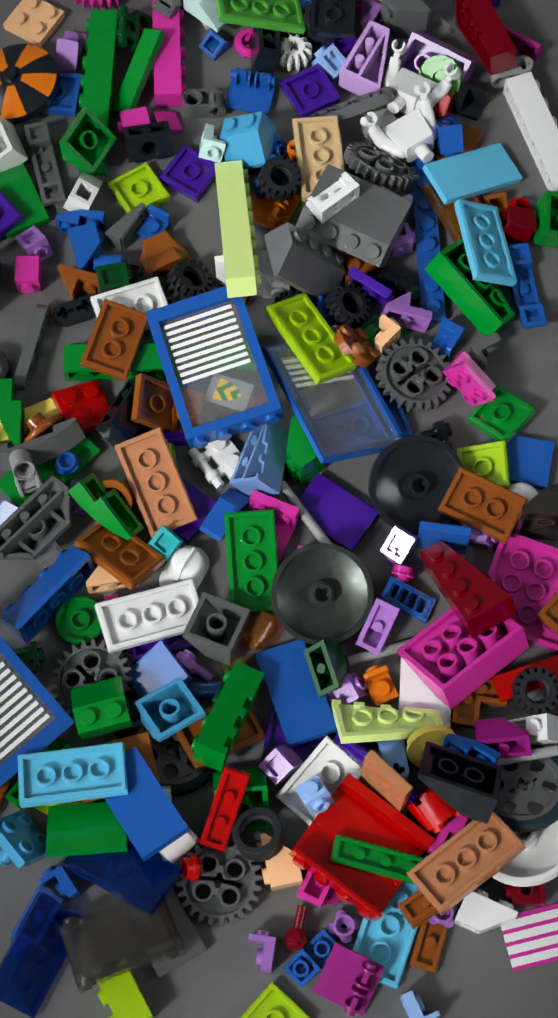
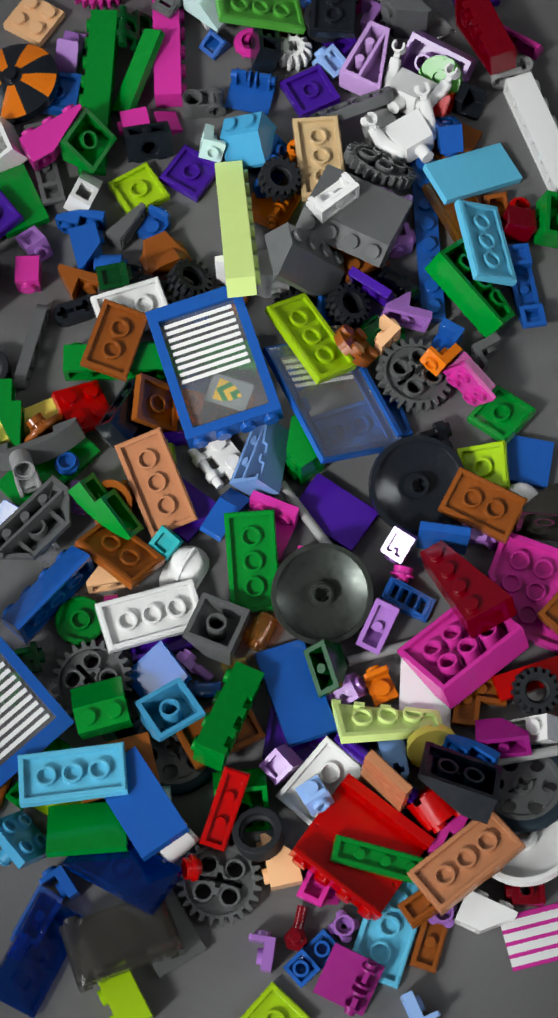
none -> dark pink slope [19,103,82,172]
none -> orange bracket [420,343,463,377]

